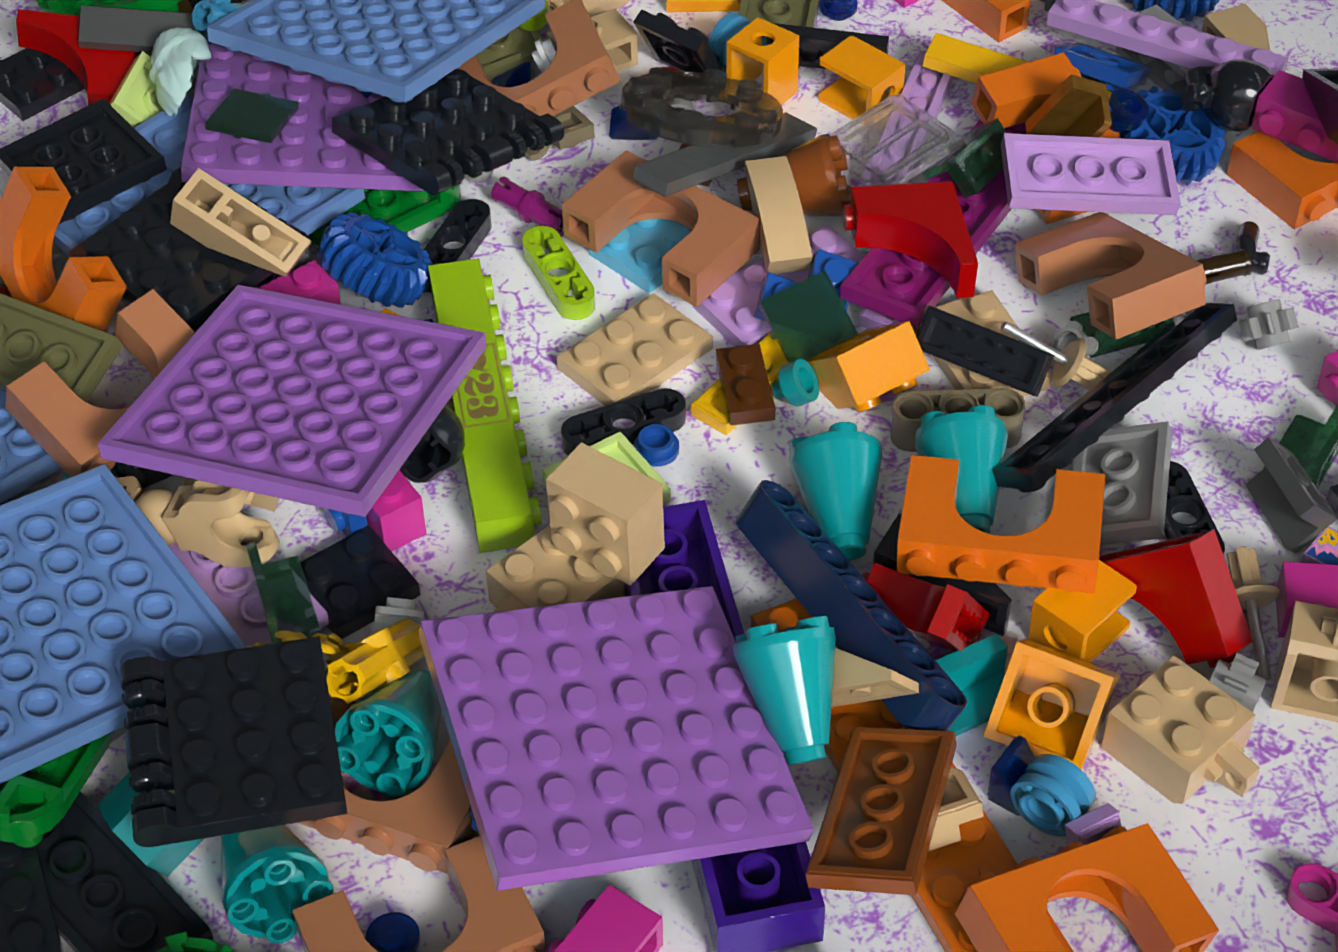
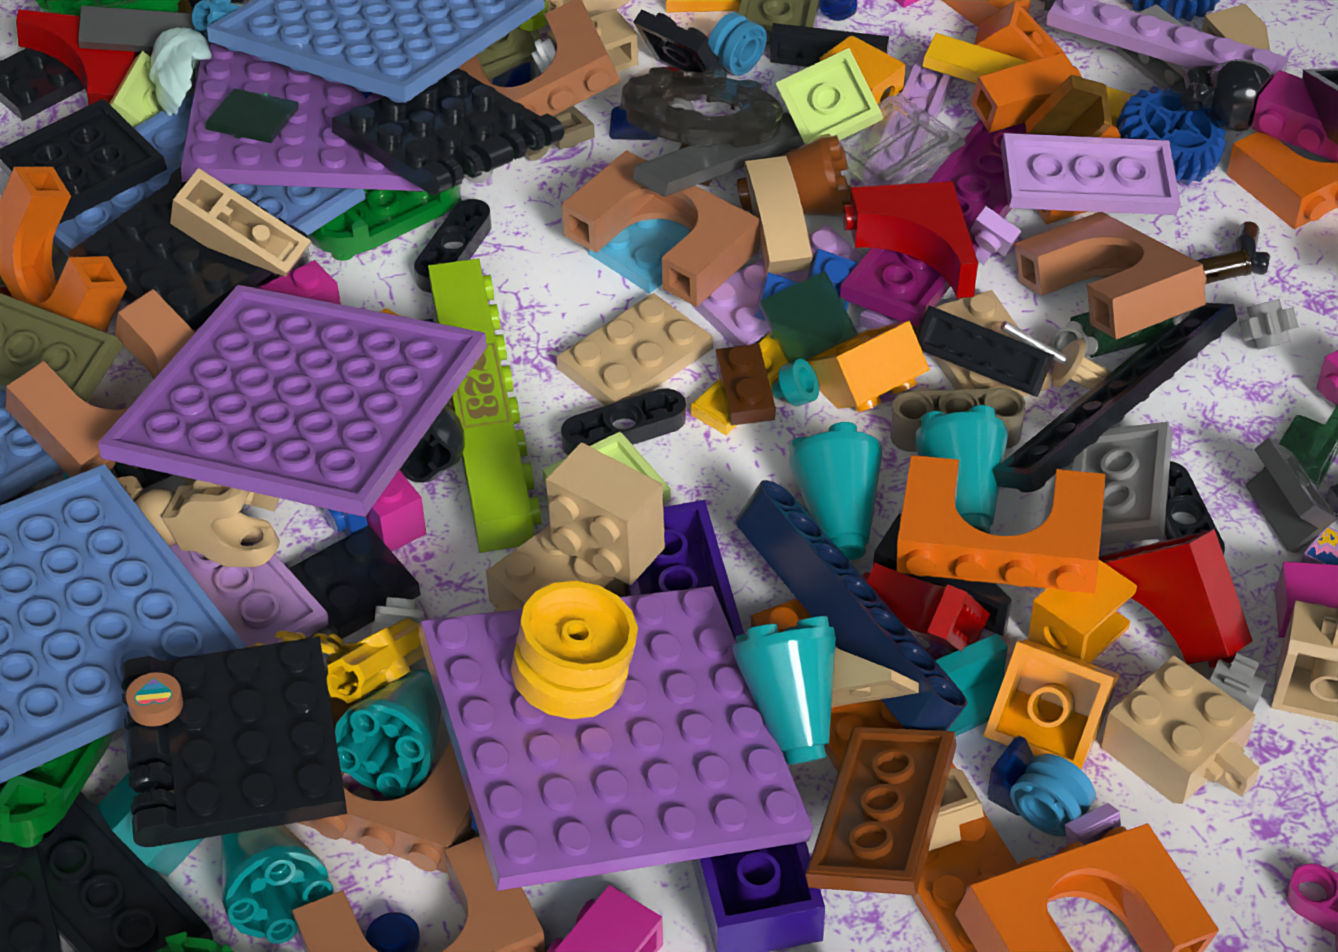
clear green panel [246,542,321,644] -> none
blue gear [318,212,434,308] -> none
magenta pin [491,176,564,236] -> none
lime beam [522,226,595,320] -> none
blue plate [634,424,679,467] -> none
light orange piece [726,17,799,116] -> none
clear green panel [922,118,1007,198] -> none
blue plate [1053,42,1151,92] -> none
clear blue tile [1108,88,1149,133] -> none
tan piece [1227,546,1281,680] -> none
none -> nougat tile [126,672,183,726]
none -> yellow wheel [510,581,638,719]
none -> yellowish green plate [776,48,884,143]
none -> lavender plate [970,206,1021,266]
none -> orange slope [974,0,1065,62]

